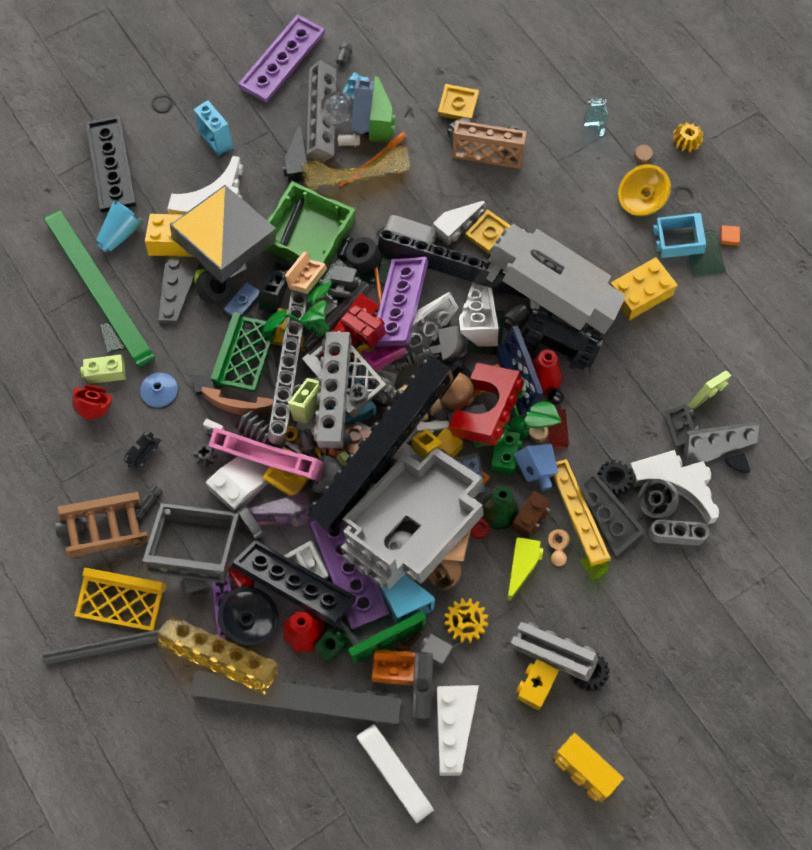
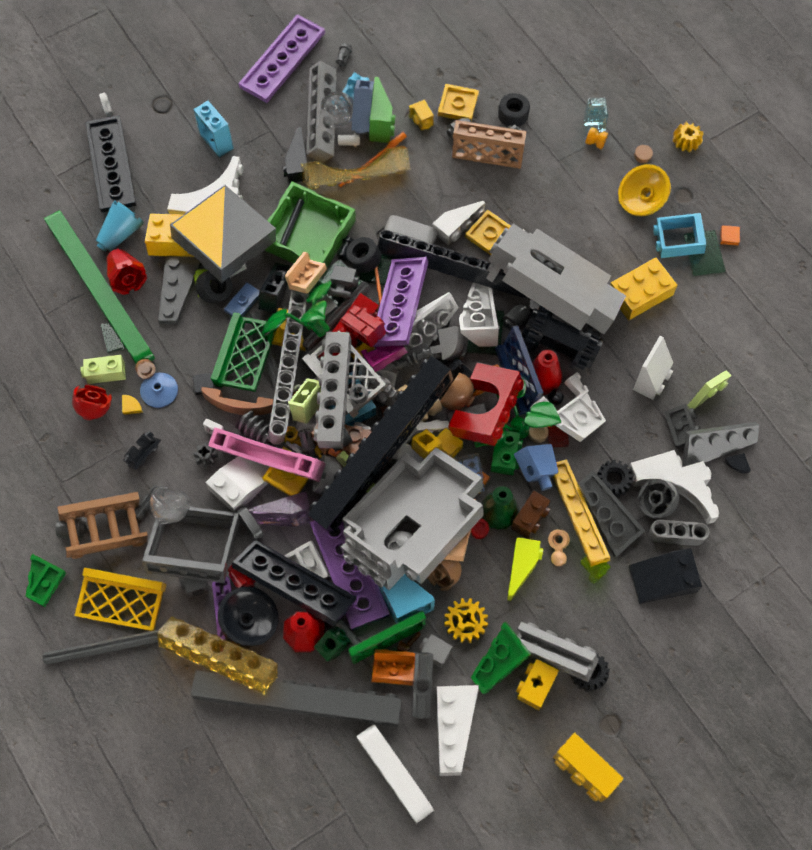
none -> green wing [26,554,66,608]
none -> white tile [99,93,113,118]
none -> red cone [107,249,148,295]
none -> yellow tile [122,395,143,415]
none -> medium nougat tile [135,359,156,379]
none -> clear cylinder [149,486,191,524]
none -> yellow brick [409,100,434,130]
none -> green wing [471,622,531,694]
none -> black tyre [498,93,530,127]
none -> white wing [530,372,606,442]
none -> light orange wheel [585,127,608,150]
none -> black slope [629,548,702,604]
none -> white slope [633,336,673,400]

